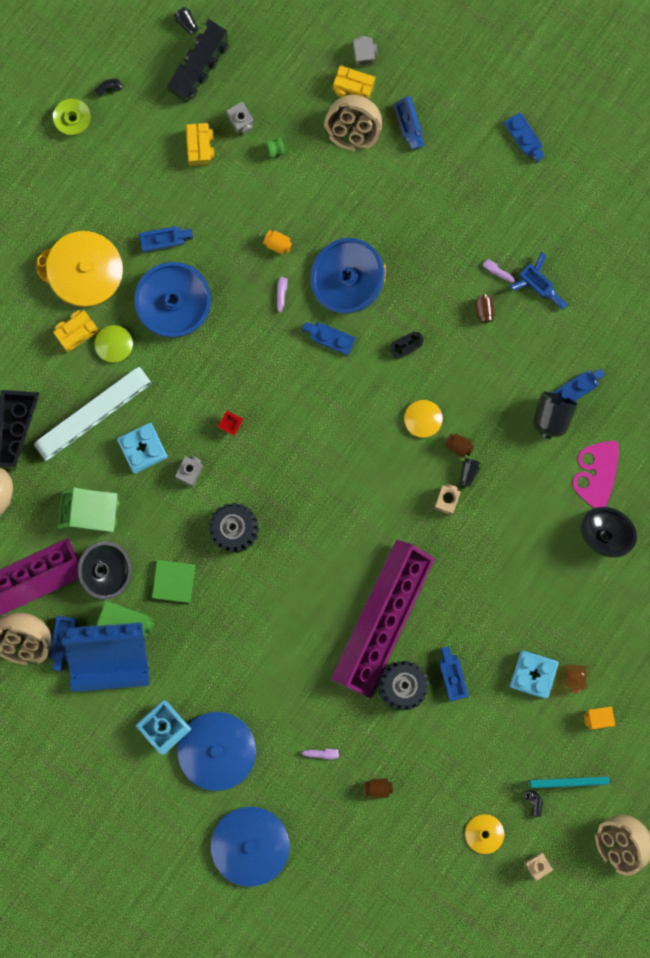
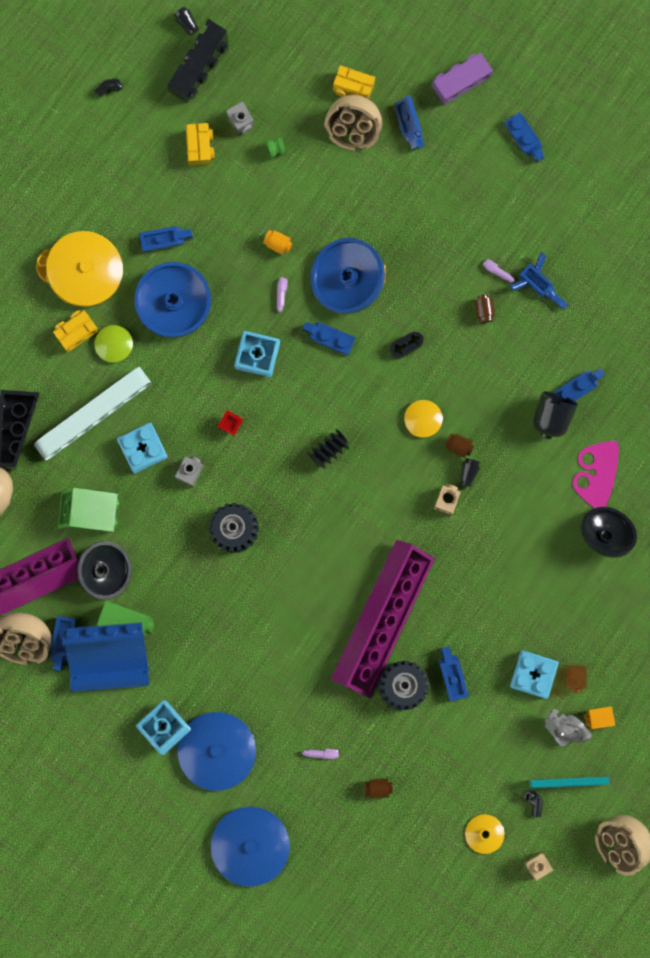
lime dish [53,99,91,135] -> none
bright green tile [152,560,196,603] -> none
light grey brick [353,36,377,67] -> none
none -> medium azure brick [234,331,280,377]
none -> black piece [307,428,350,469]
none -> medium lavender brick [432,53,493,105]
none -> light grey piece [545,709,592,747]

